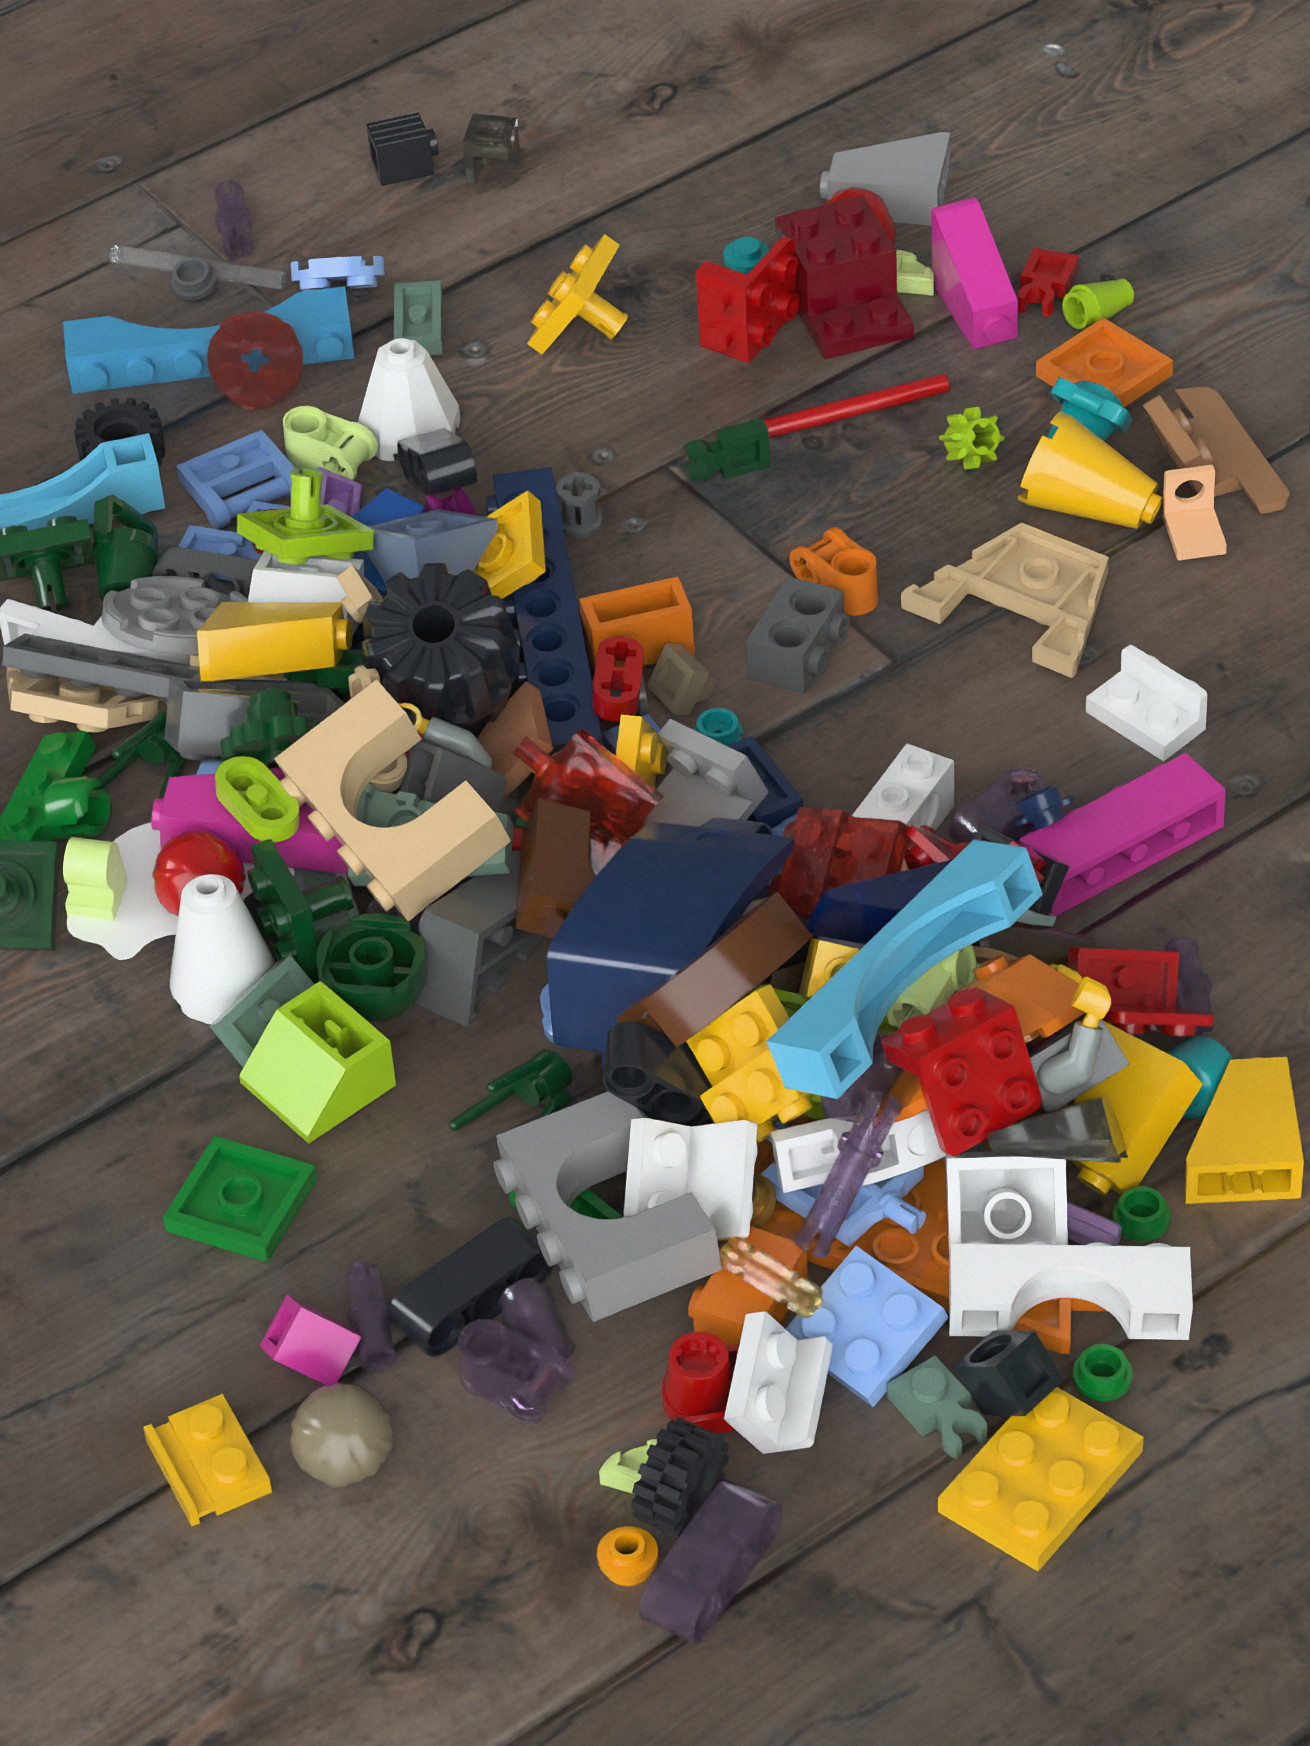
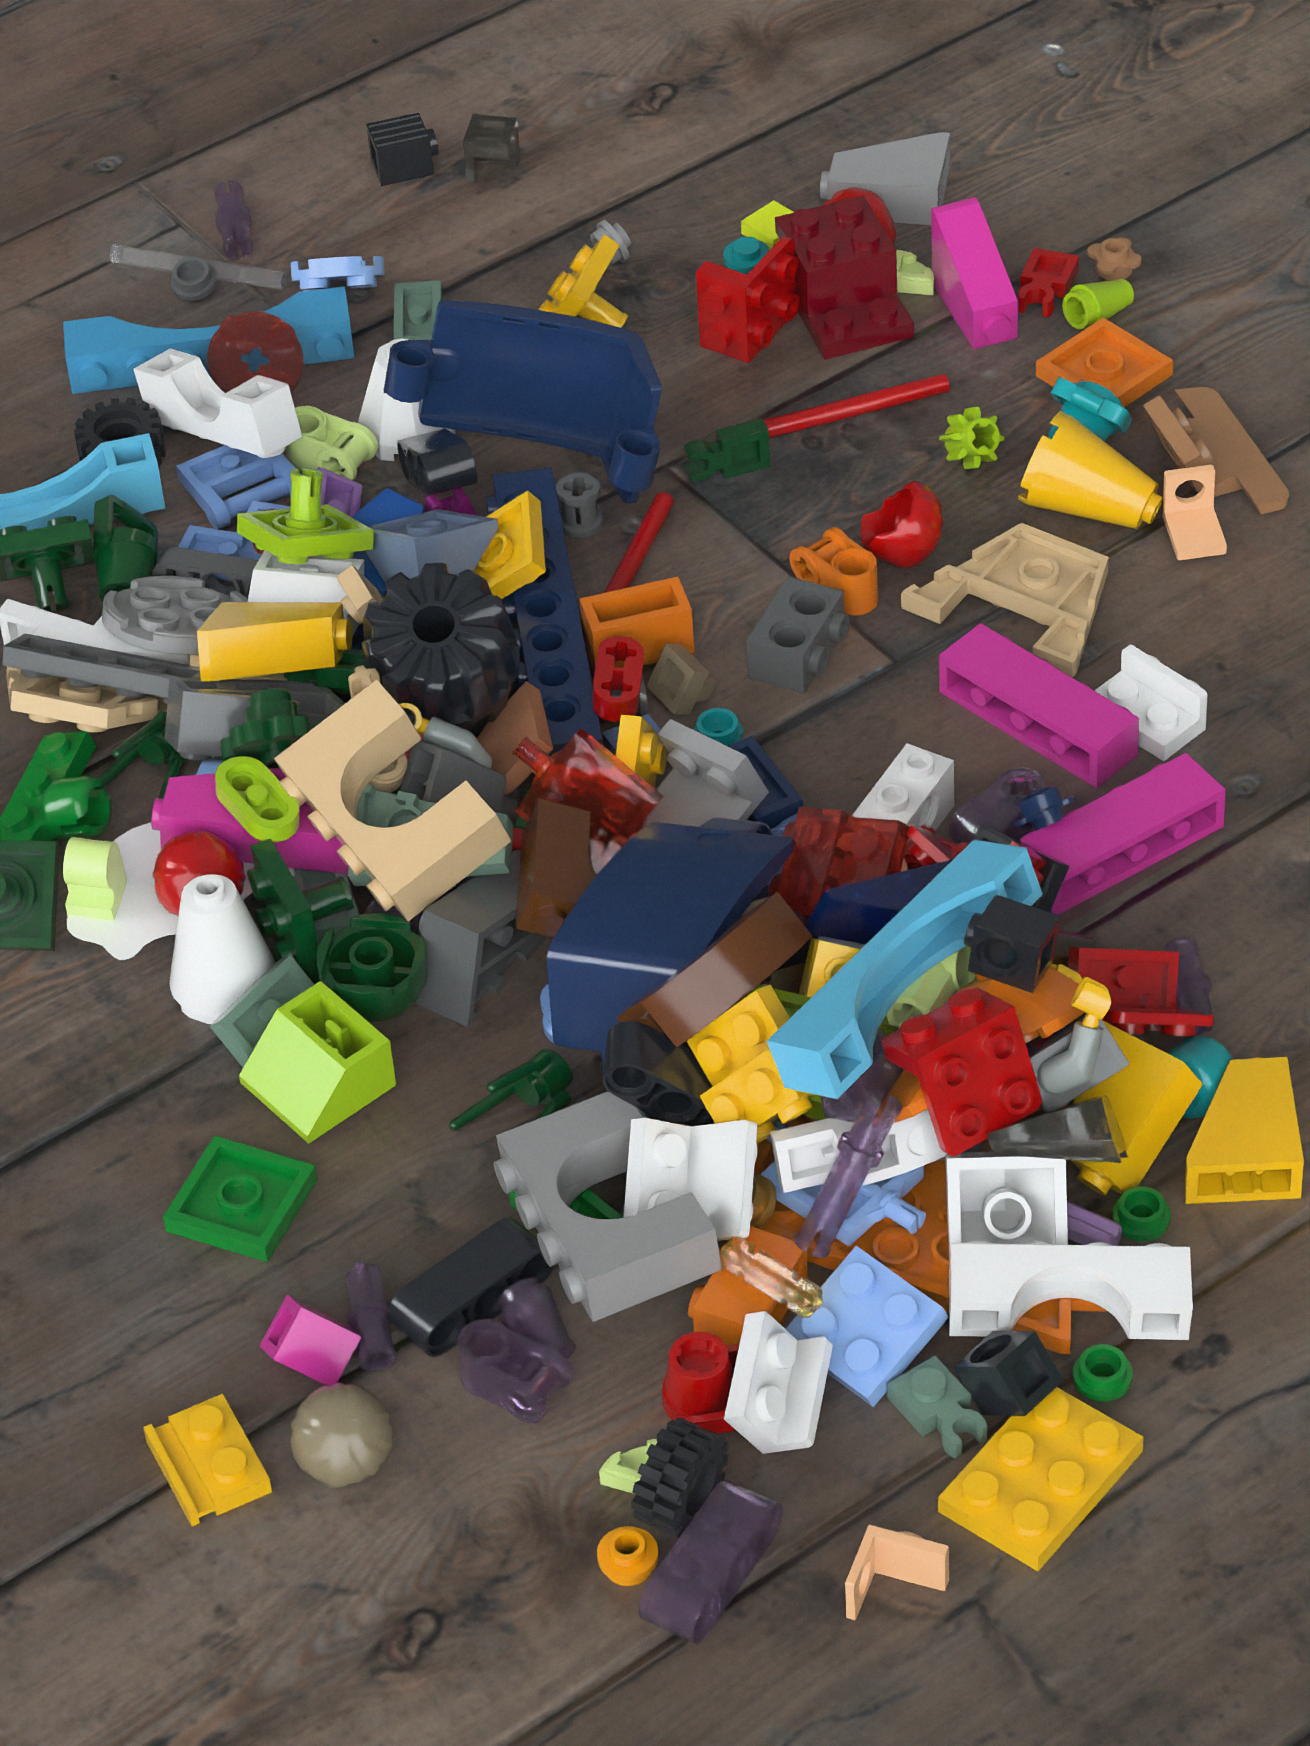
none -> white arch [133,348,302,458]
none -> dark blue panel [383,300,662,503]
none -> light grey plate [590,220,632,265]
none -> red bar [604,492,674,593]
none -> neon yellow tile [741,200,794,250]
none -> light nougat bracket [845,1525,949,1620]
none -> red hair [860,480,944,568]
none -> dark pink brick [939,623,1139,789]
none -> black brick [964,895,1061,993]
none -> medium nougat plate [1087,238,1141,280]

